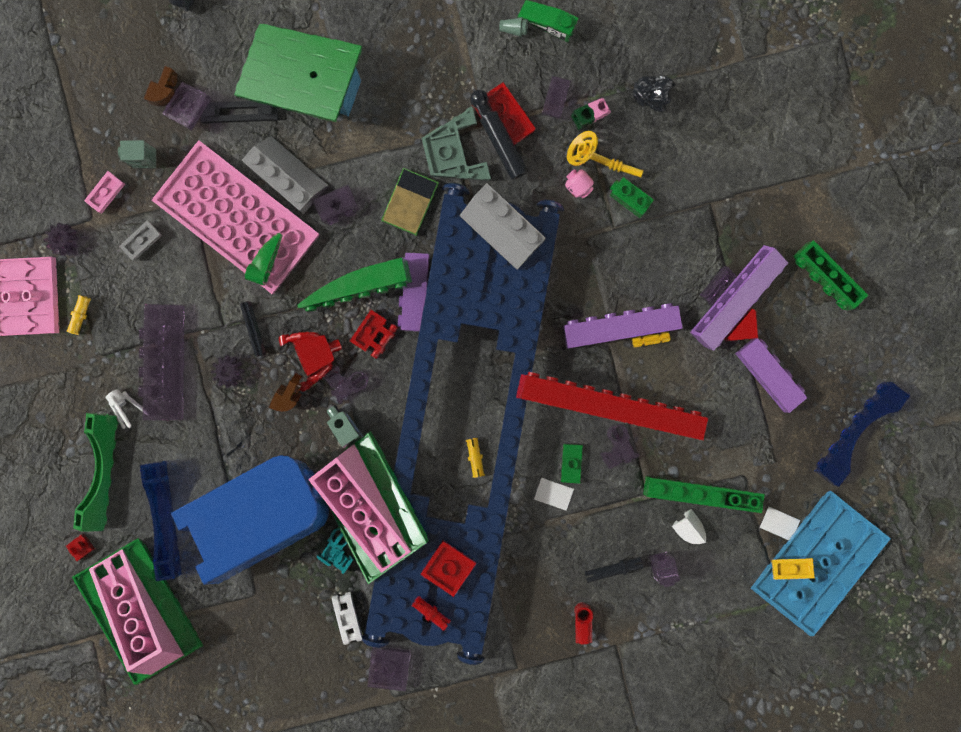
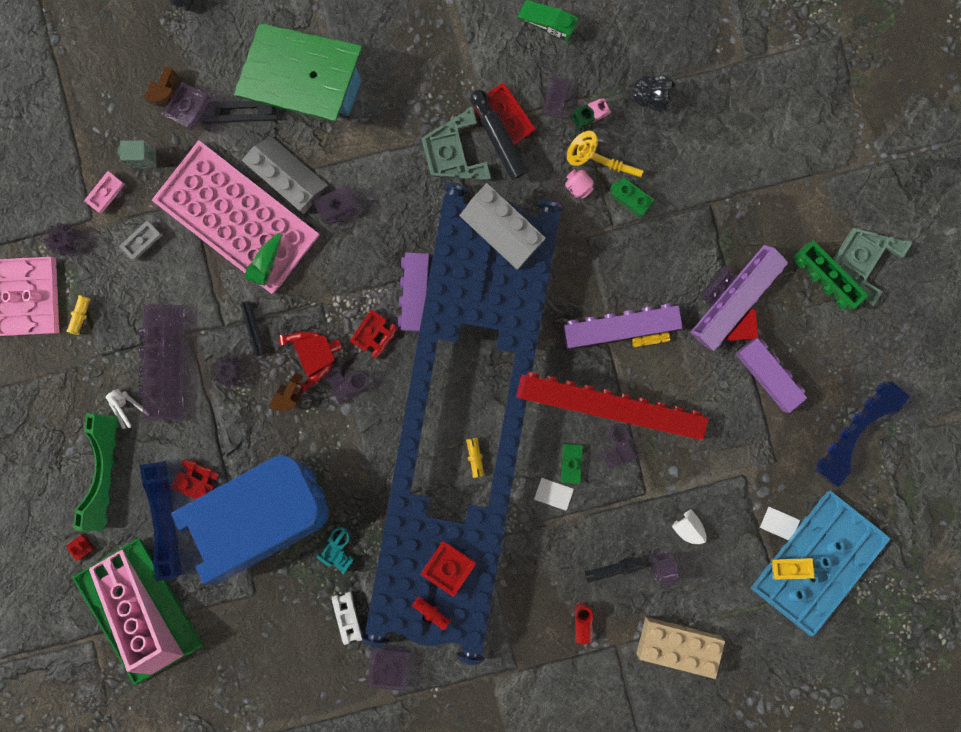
green slope [297,258,412,312] -> none
piece [308,431,429,584] -> none
sand green torso [327,405,364,449] -> none
tile [381,168,439,236] -> none
sand green cone [499,17,528,37] -> none
green slope [643,476,765,513] -> none
none -> red plate [171,459,220,499]
none -> tan brick [636,617,725,679]
none -> sand green wing [833,228,912,307]

